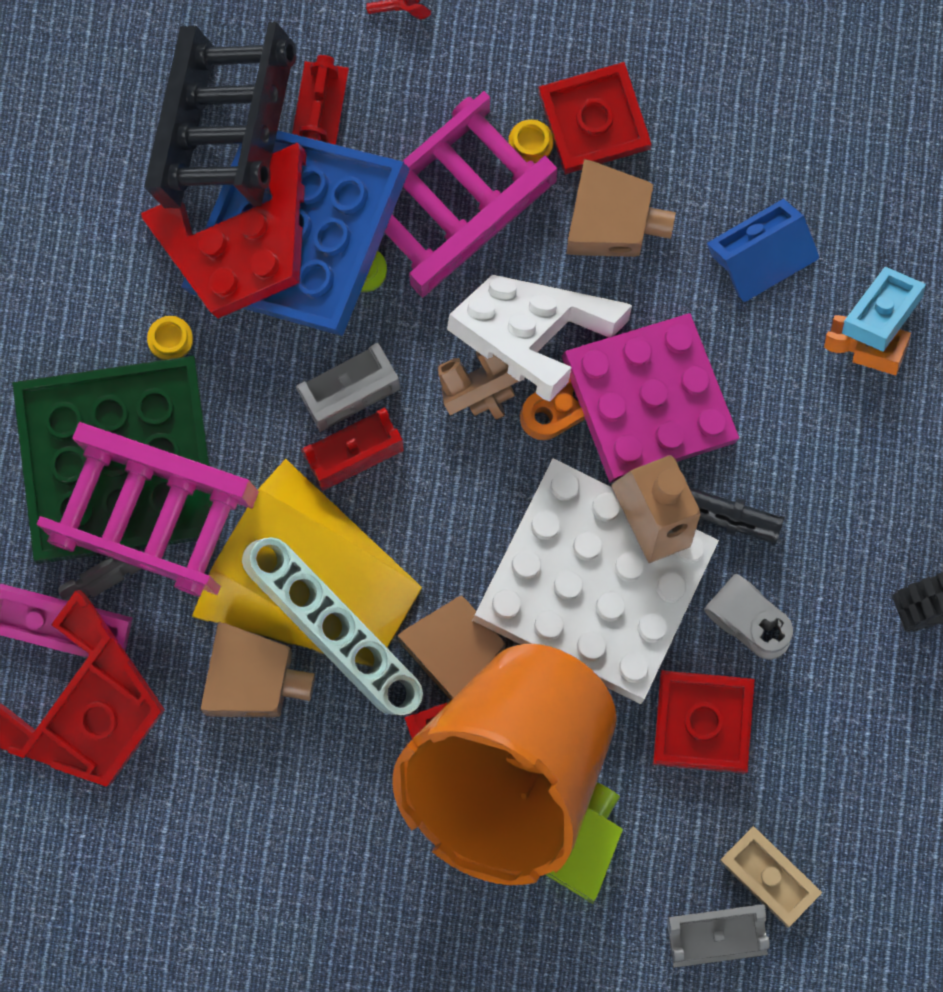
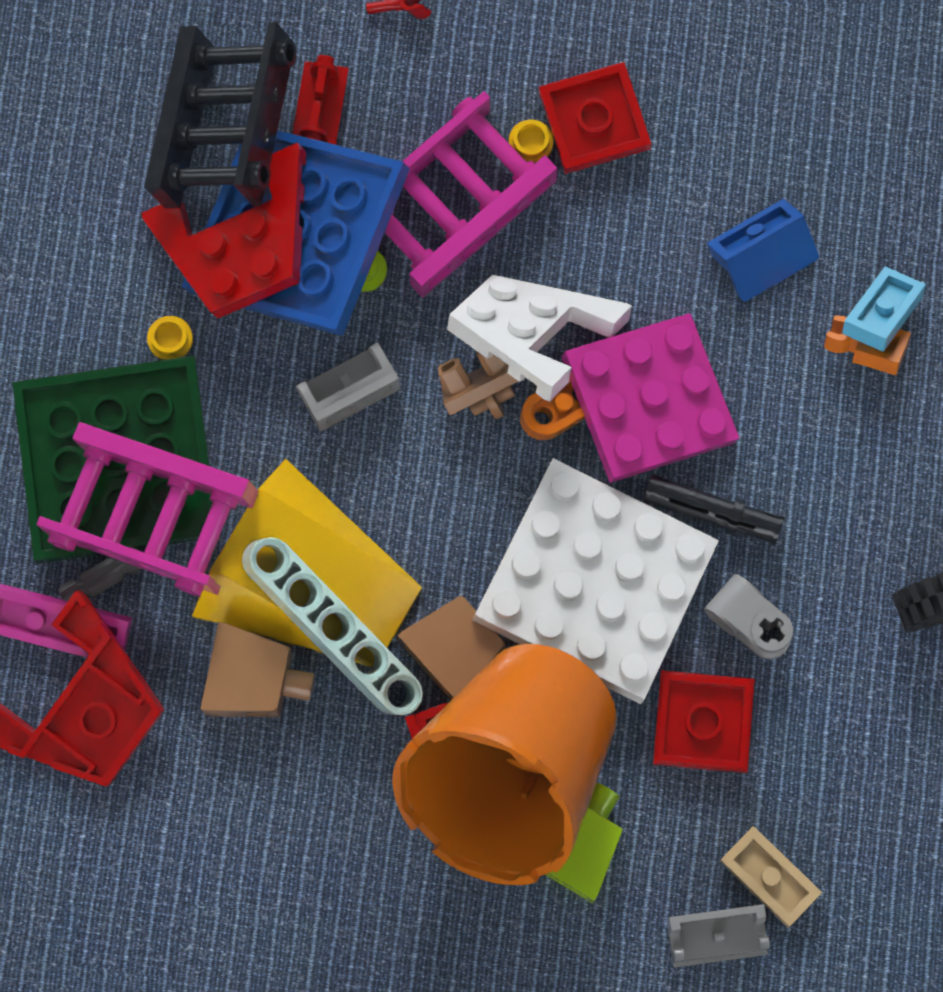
red hinge [302,407,404,491] -> none
medium nougat torso [566,159,676,257] -> none
medium nougat torso [611,455,700,563] -> none

